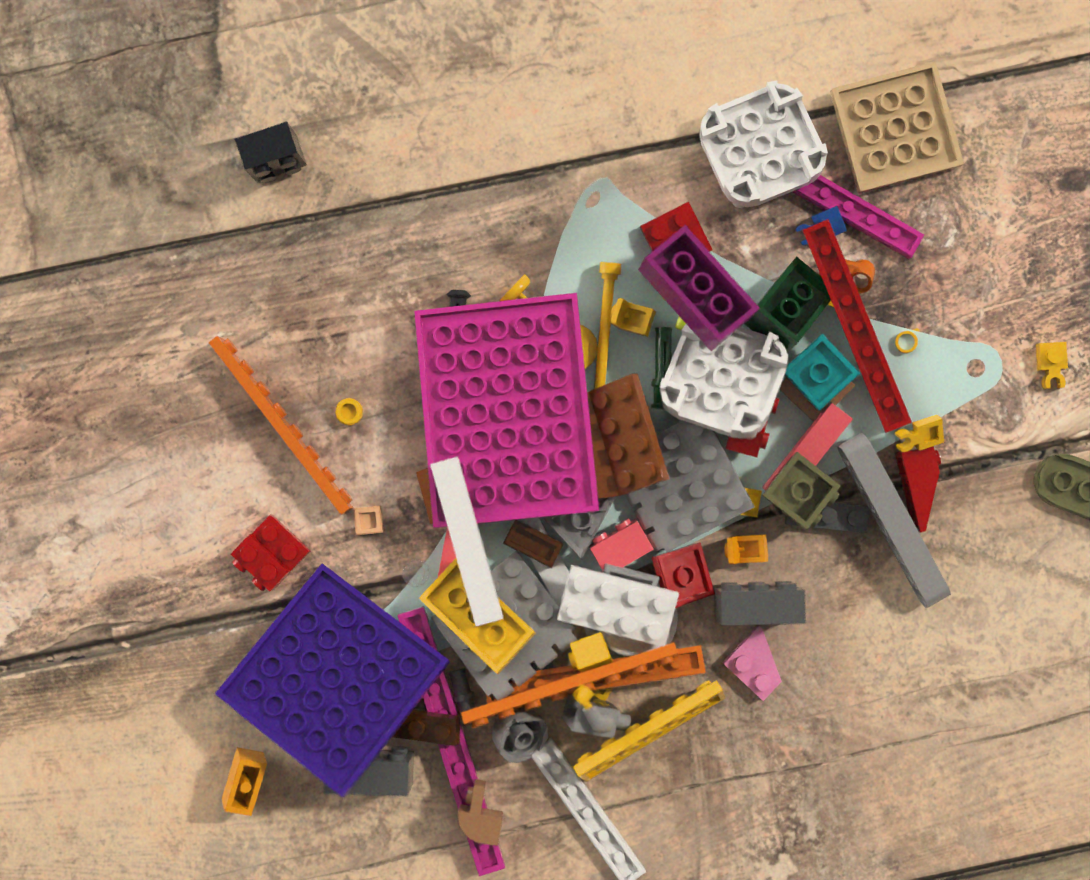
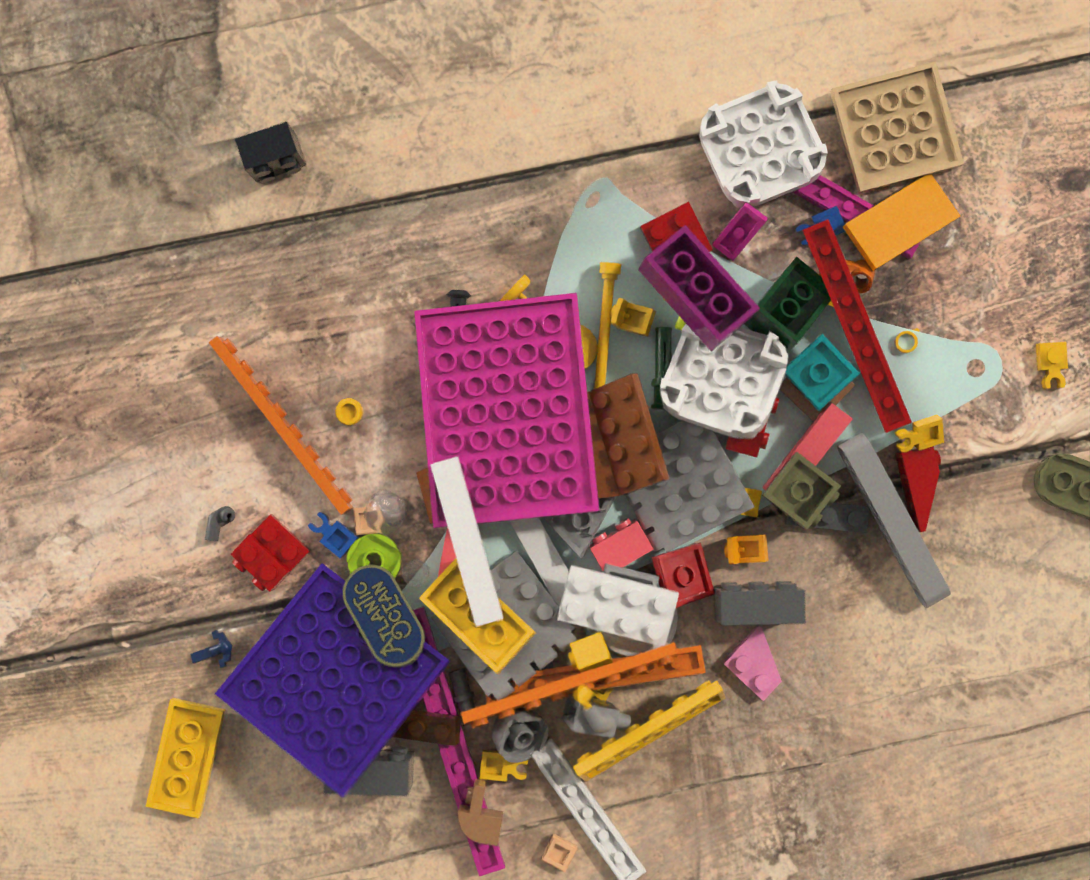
light orange brick [222,747,267,816] -> none
reddish brown tile [503,520,564,568] -> none
none -> yellow plate [145,698,226,819]
none -> dark blue piece [191,630,232,668]
none -> dark grey arm [205,506,235,541]
none -> blue plate [308,512,359,559]
none -> tile [343,565,425,668]
none -> lime plate [347,534,402,578]
none -> clear hair [364,490,407,535]
none -> yellow plate [480,749,528,782]
none -> light nougat tile [541,833,578,872]
none -> dark pink plate [712,202,767,261]
none -> light orange tile [843,174,960,271]

